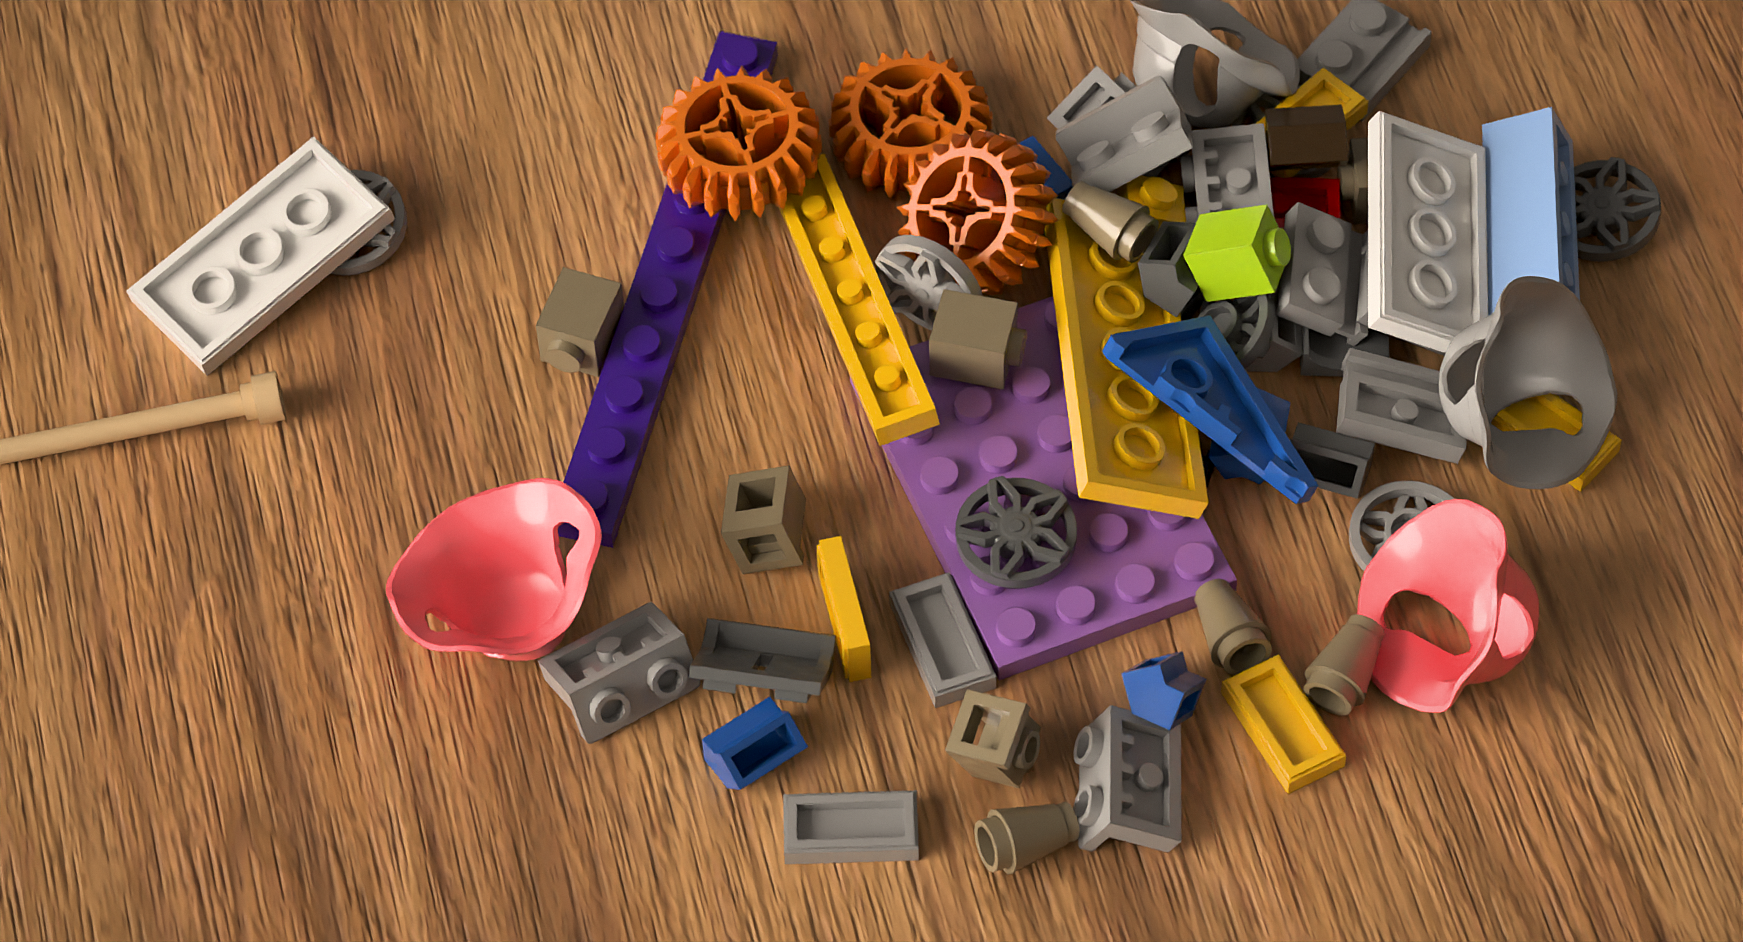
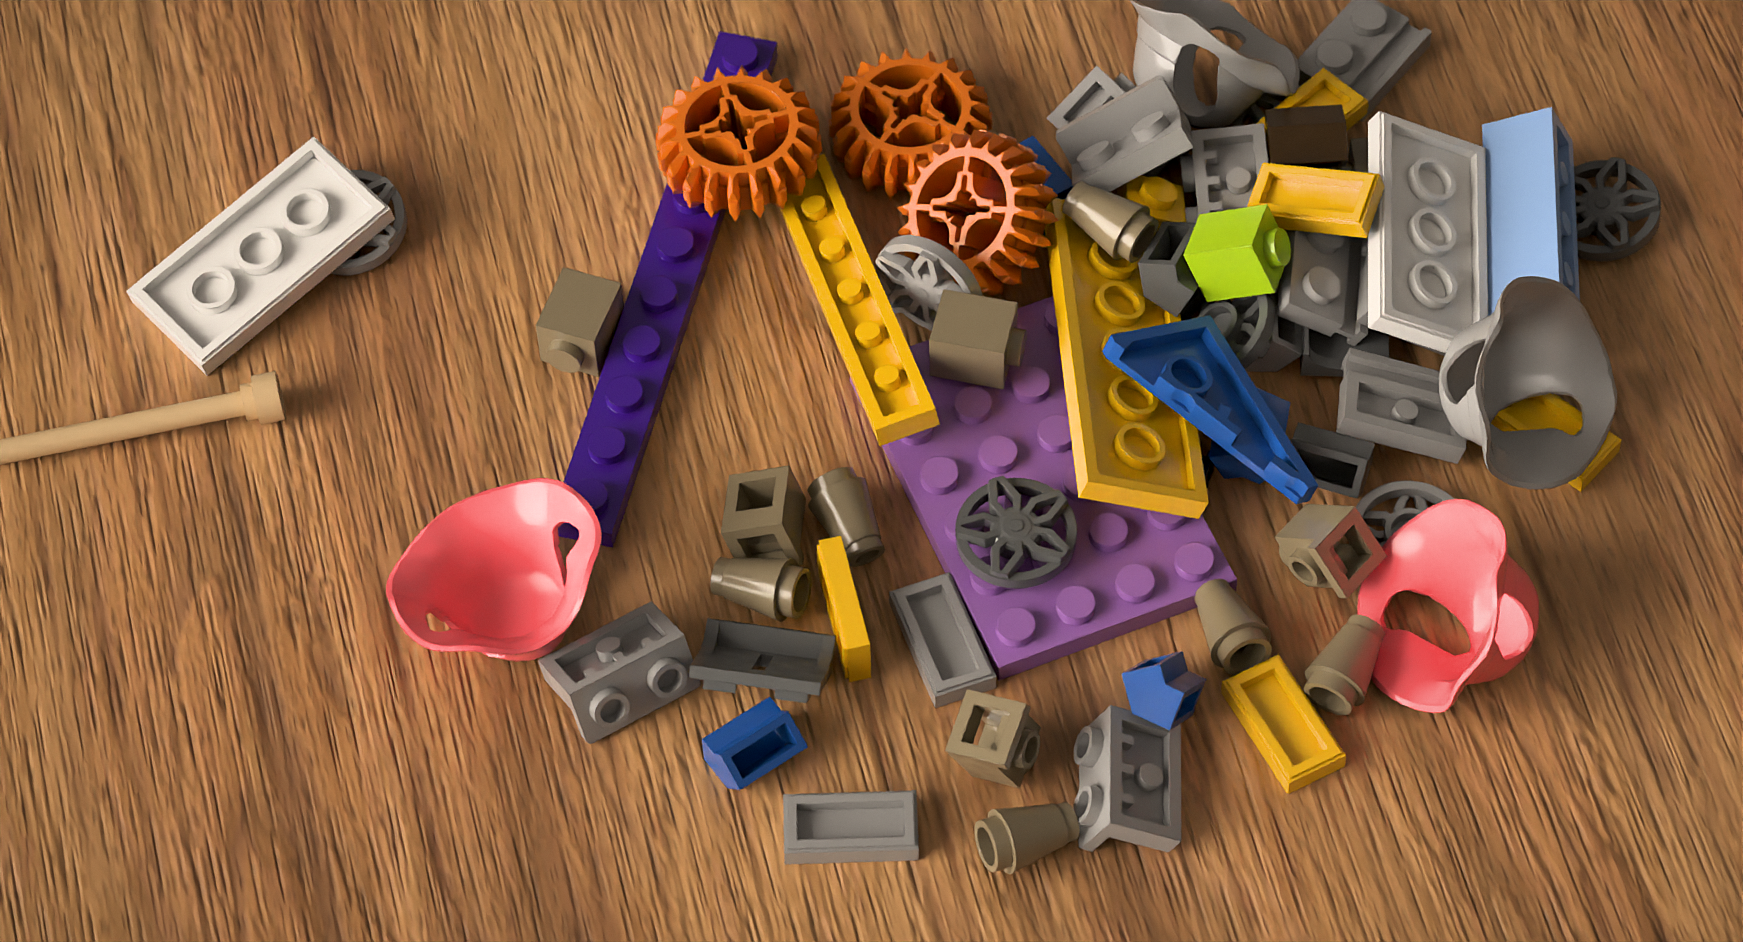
none -> dark tan cone [710,557,812,622]
none -> dark tan cone [808,467,885,567]
none -> yellow tile [1247,163,1385,238]
none -> brick [1275,504,1387,599]

